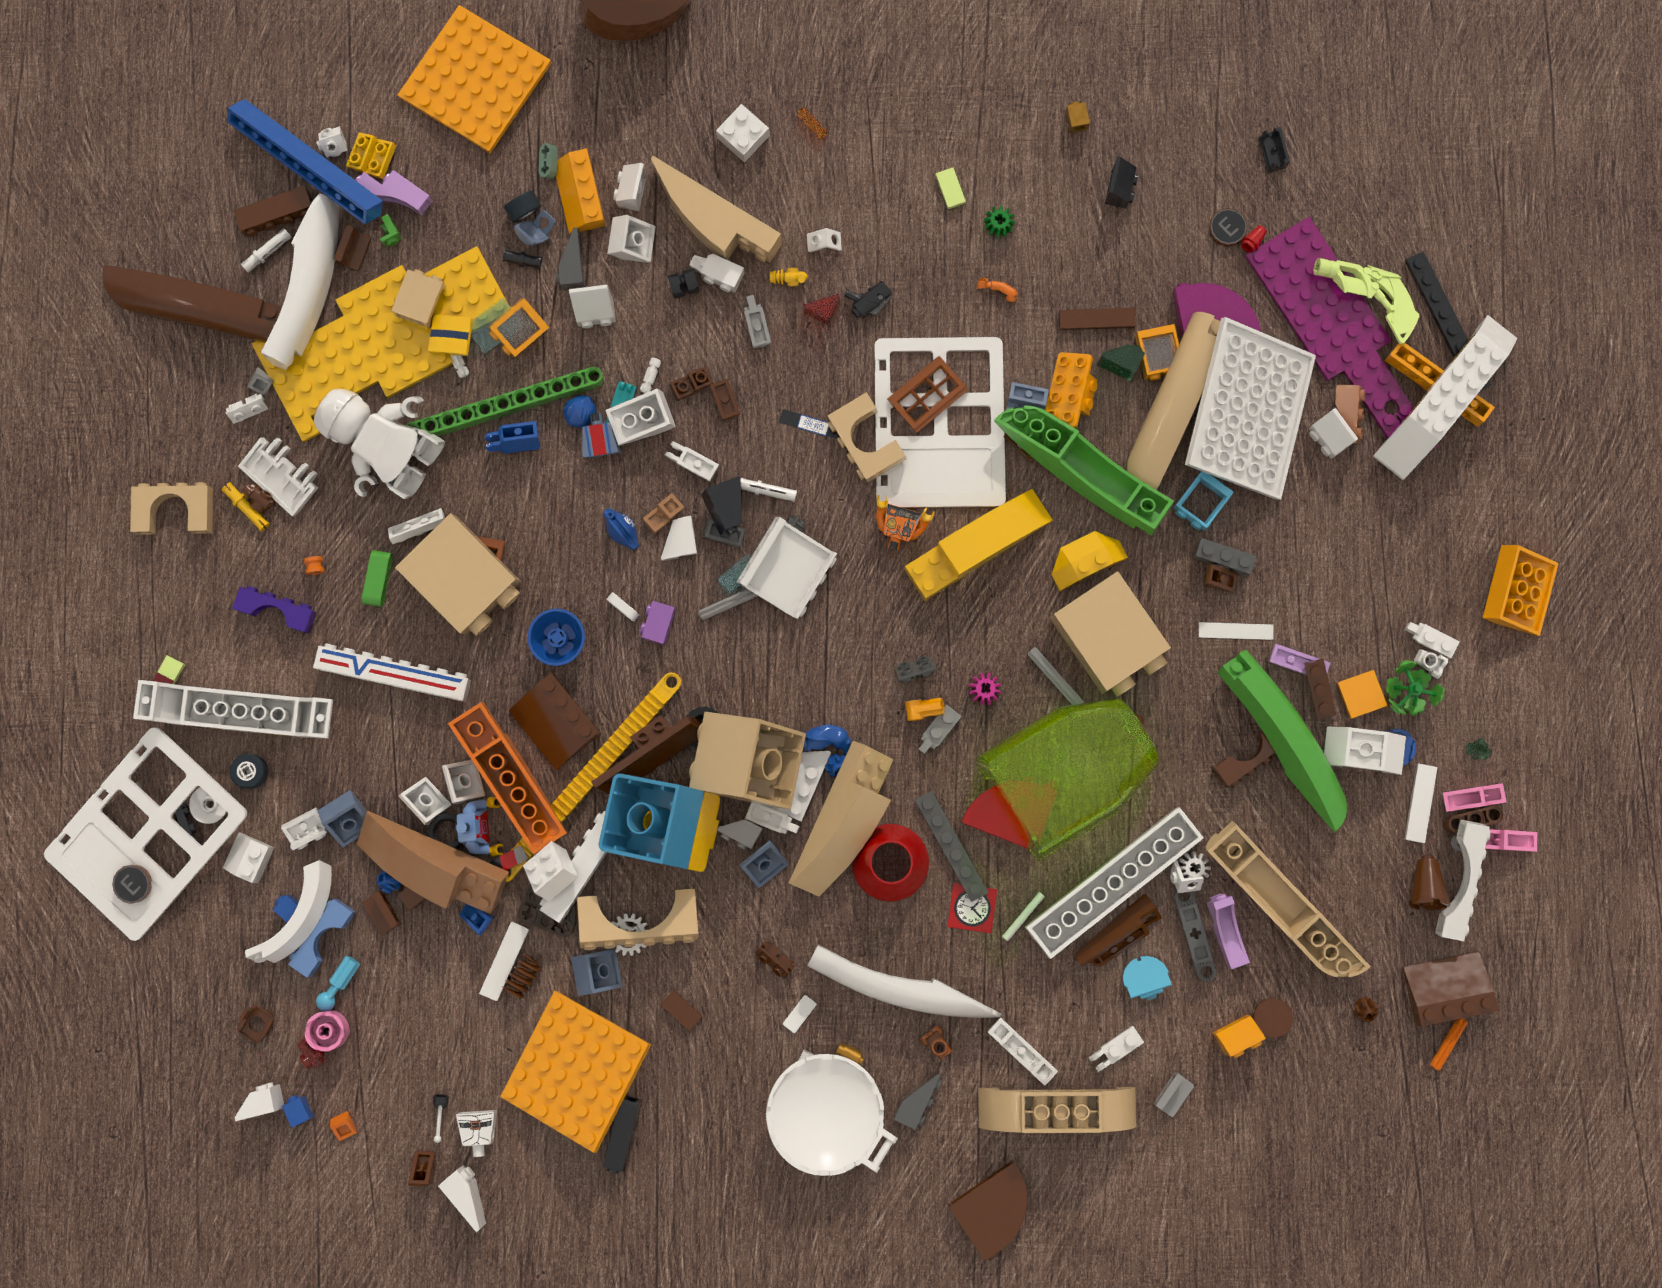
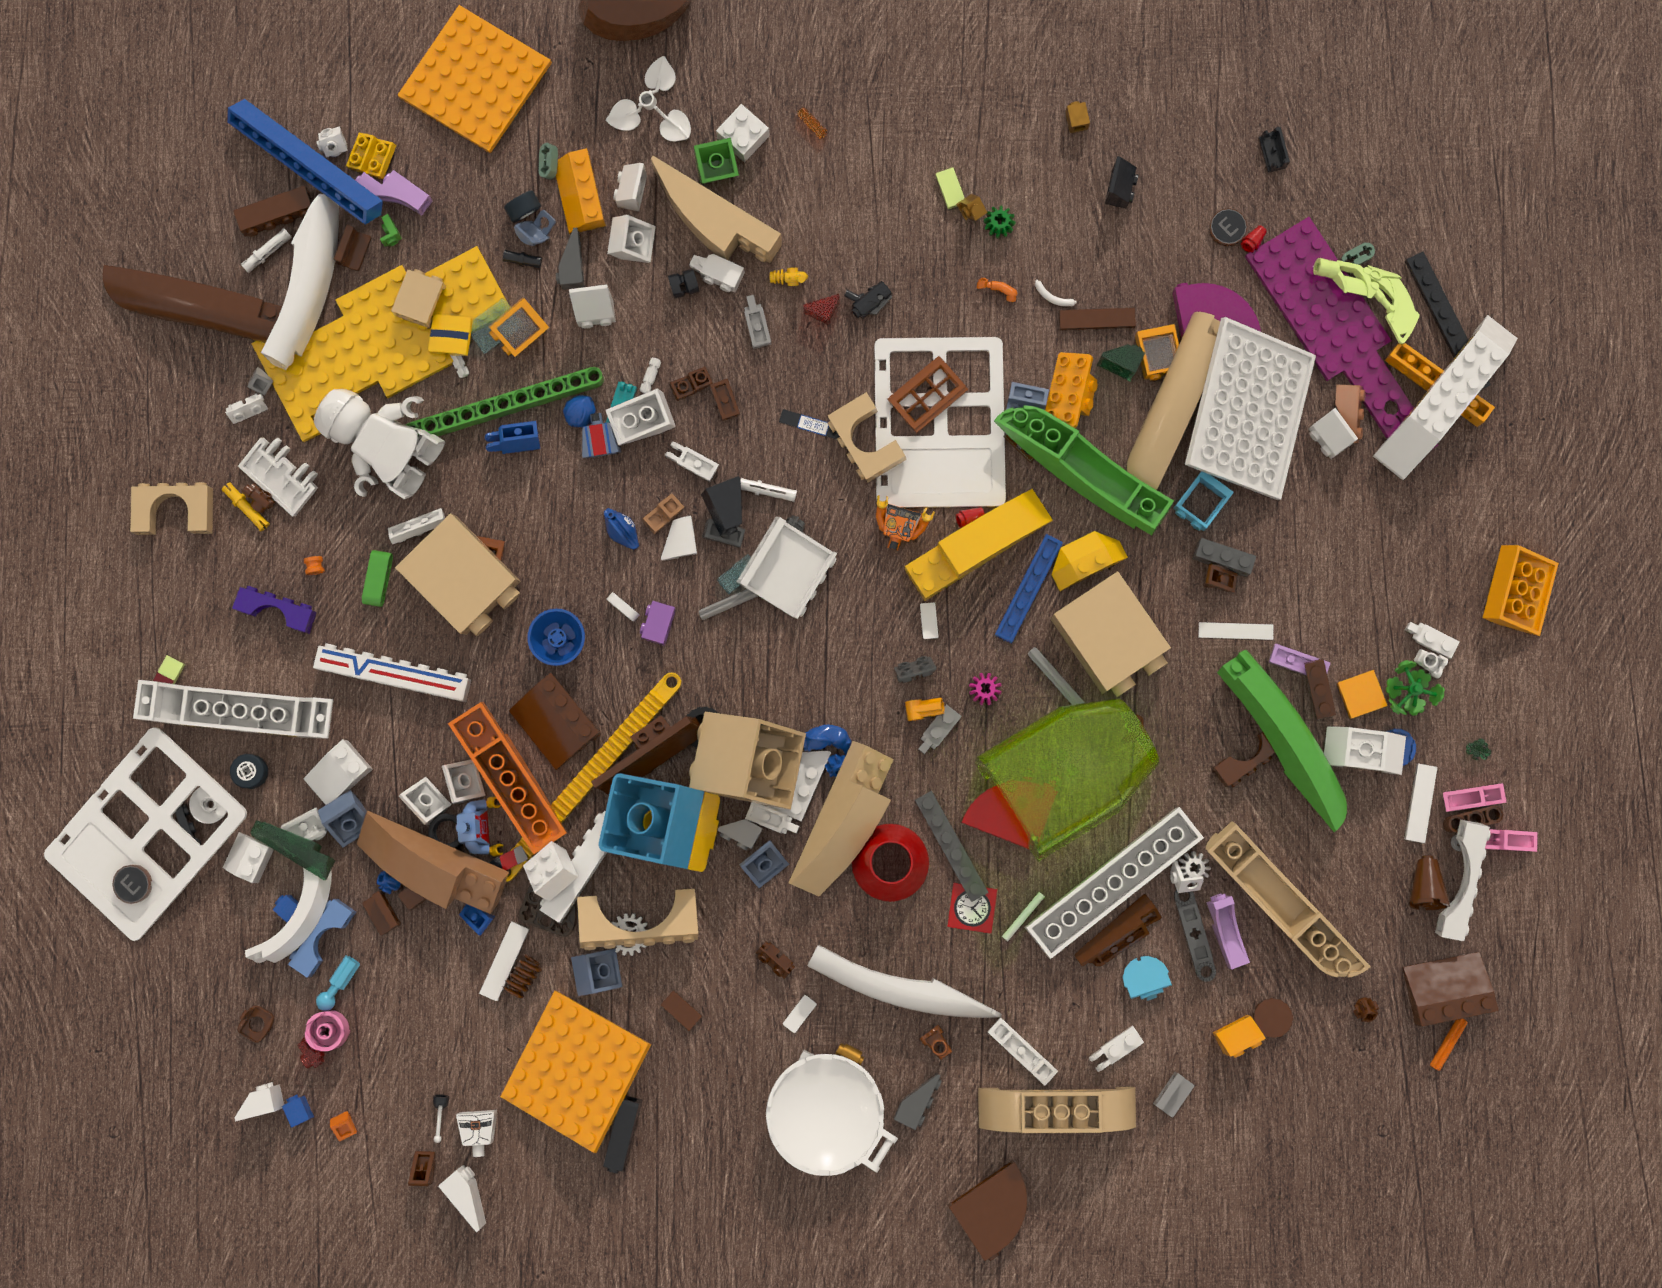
white bracket [807,228,842,252] -> none
none -> clear green wedge [250,820,336,880]
none -> white slope [304,739,373,805]
none -> white plant [606,56,691,142]
none -> bright green slope [694,138,739,184]
none -> white sticker [920,602,938,639]
none -> red cone [955,507,985,528]
none -> pearl gold brick [956,194,988,221]
none -> blue tile [994,534,1063,644]
none -> white piece [1034,280,1077,307]
none -> sand green beam [1340,243,1375,265]

